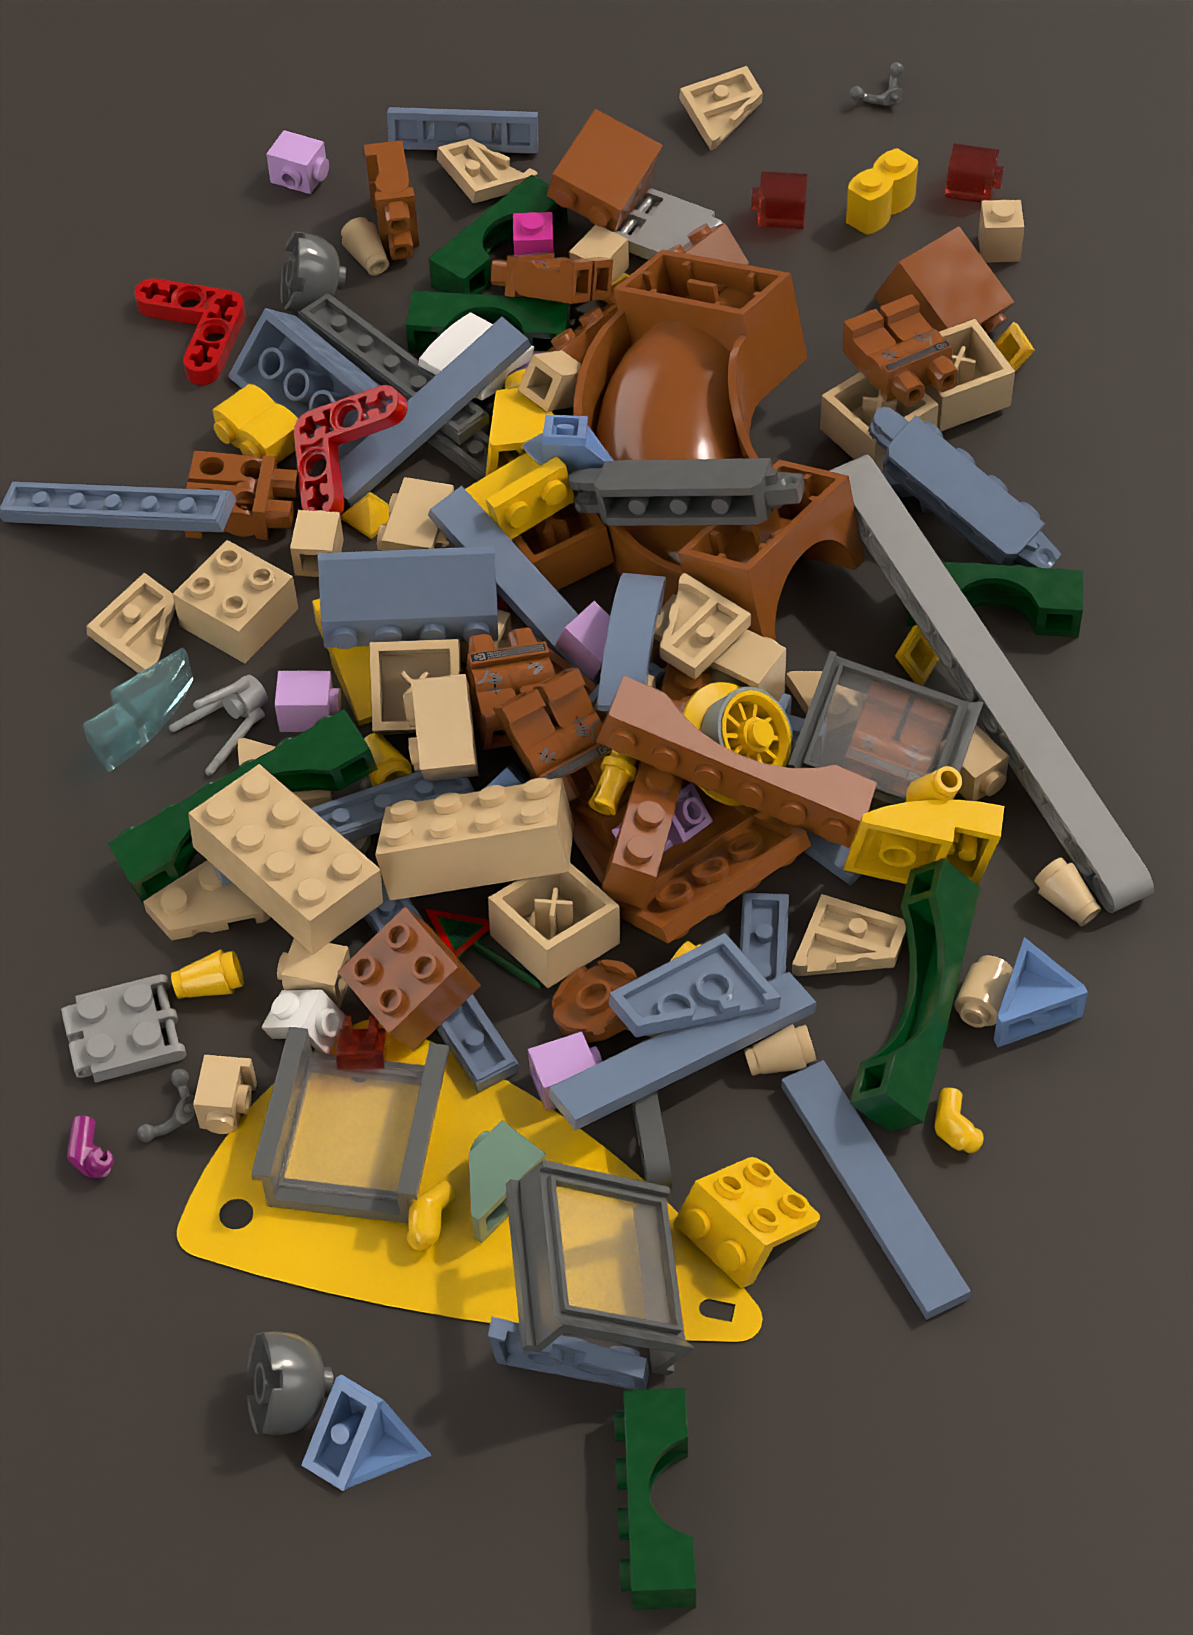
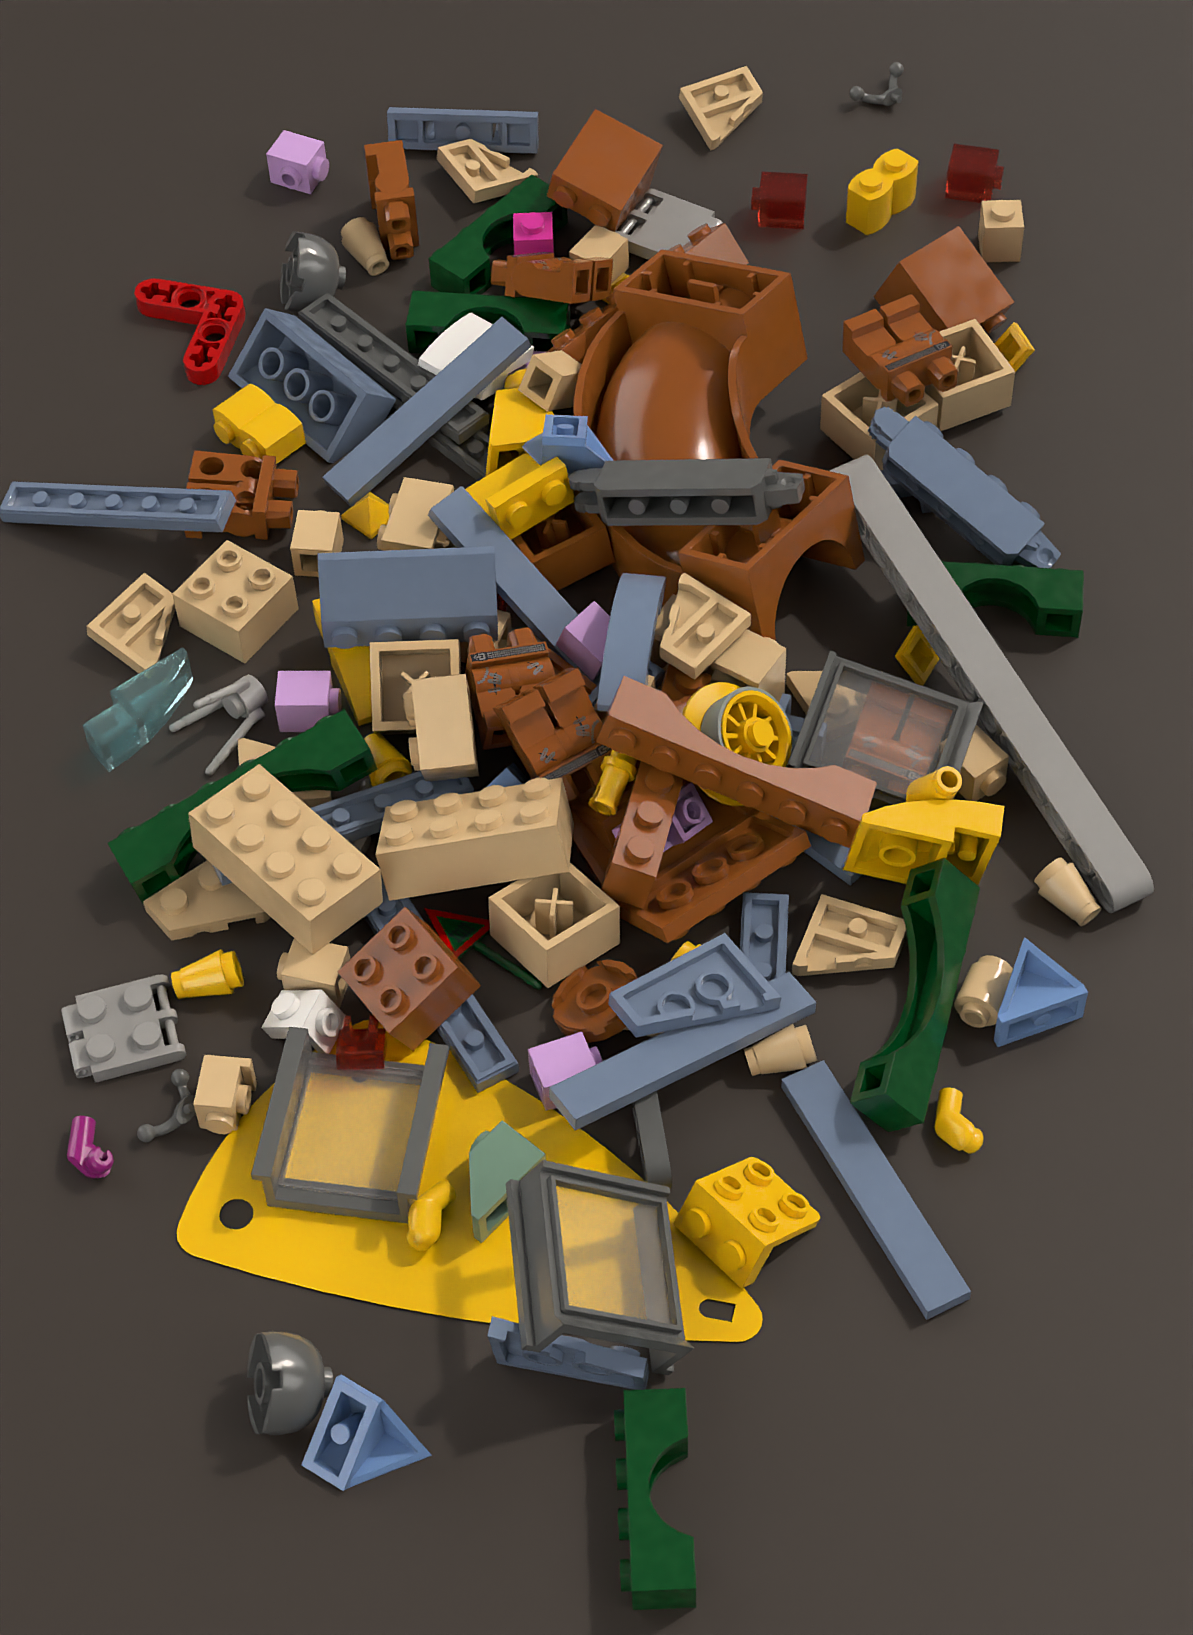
red beam [294,385,408,516] -> none

